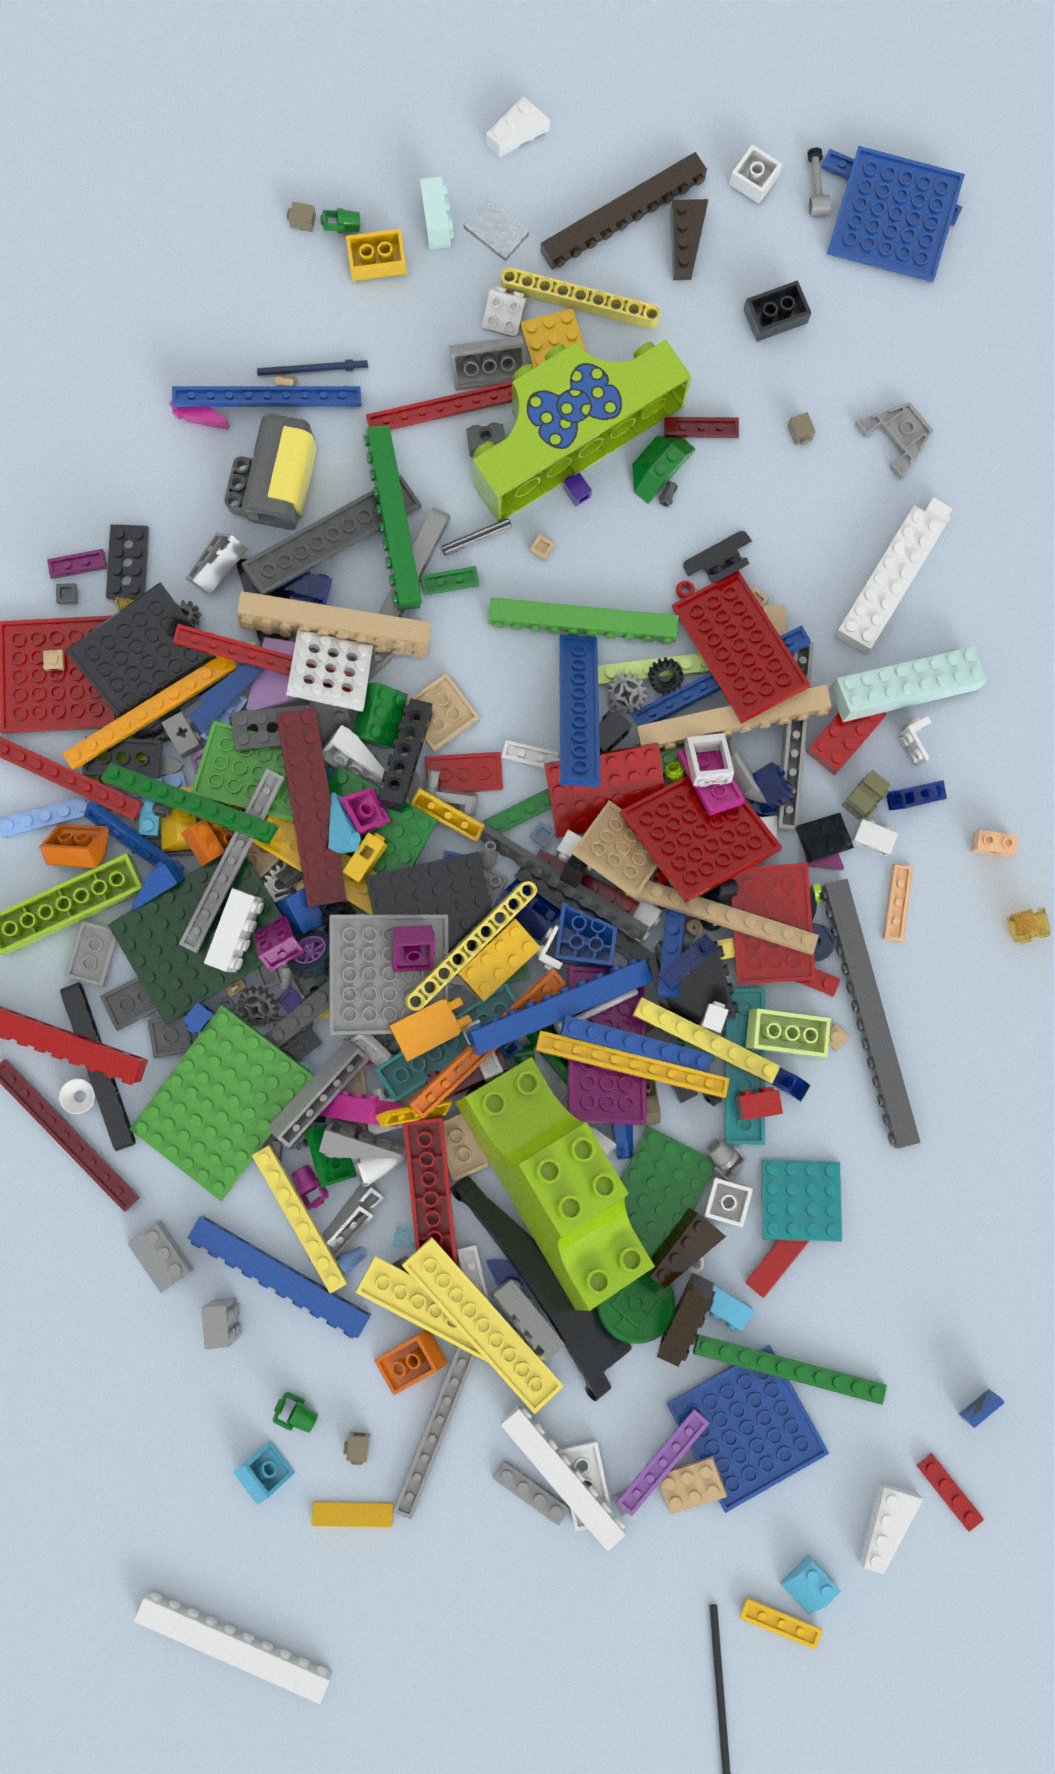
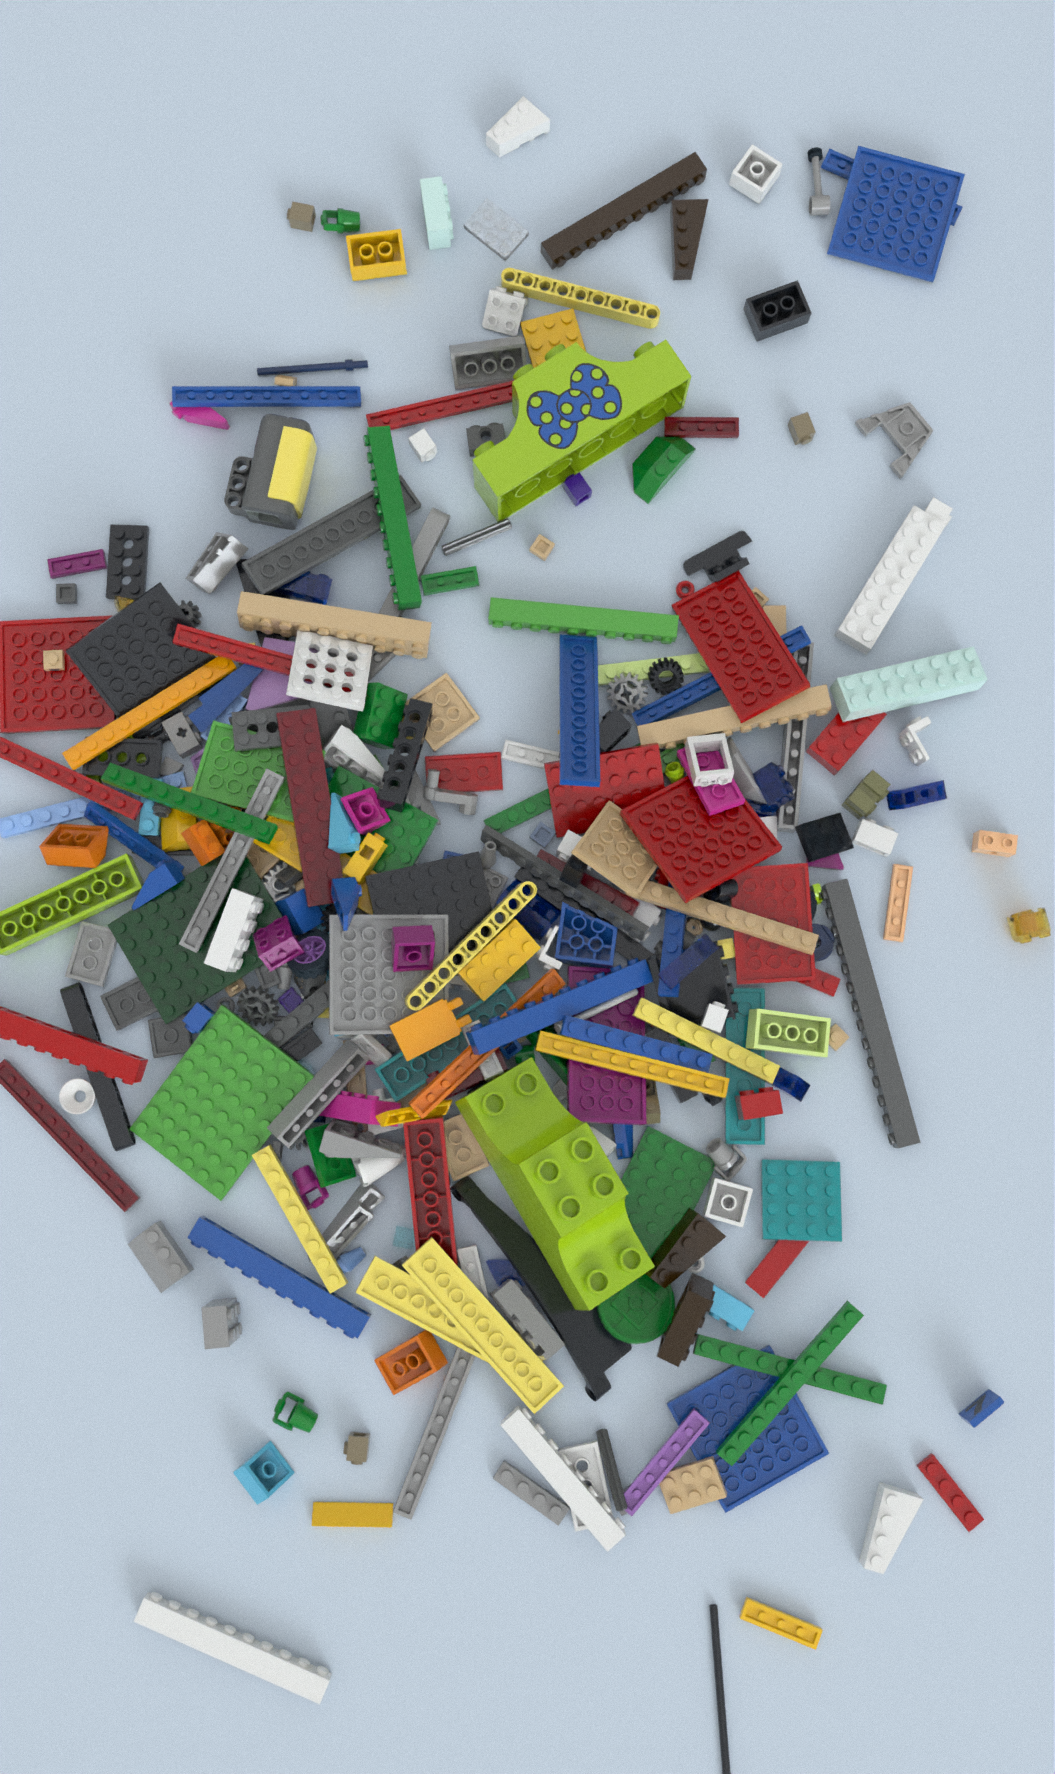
yellow slope [410,788,486,842] -> none
dark grey pin [659,481,678,507] -> none
medium azure slope [780,1555,841,1614] -> none
none -> blue slope [331,877,362,931]
none -> white brick [408,428,437,463]
none -> dark grey axle [596,1429,627,1511]
none -> green plate [716,1300,864,1466]

